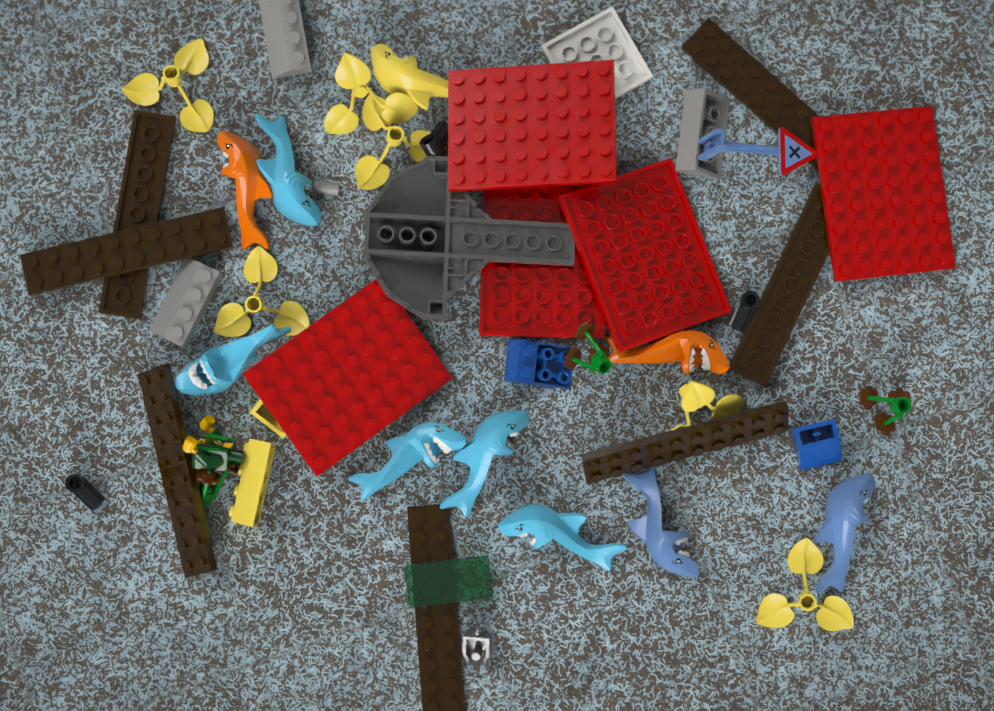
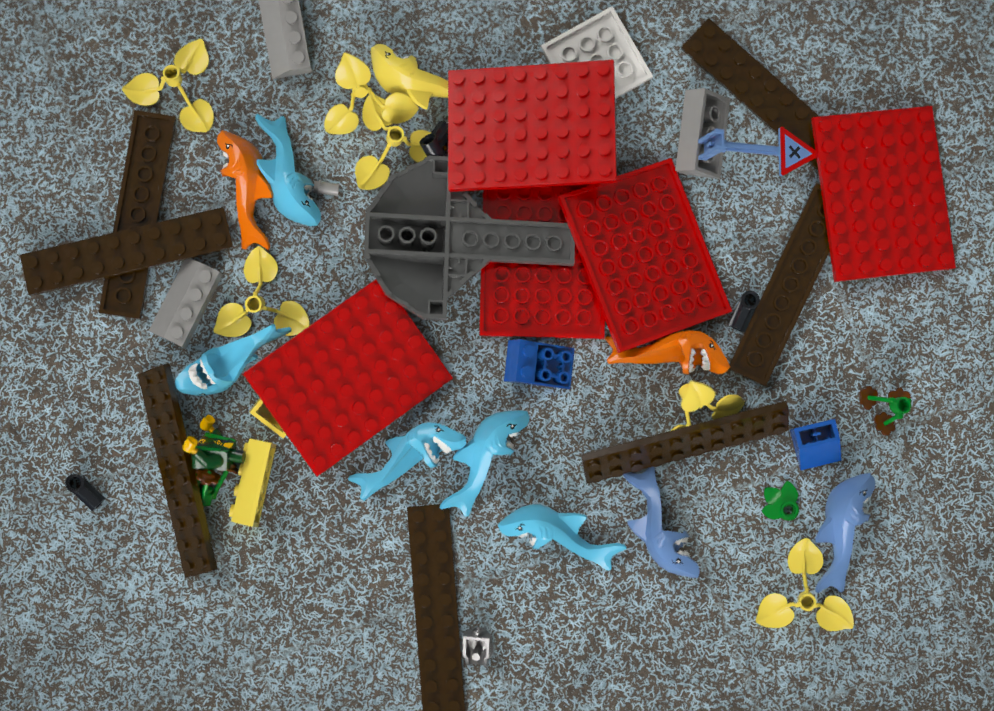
clear green tile [404,555,493,608] -> none
plant [564,322,612,374] -> none
none -> green plate [761,481,799,521]

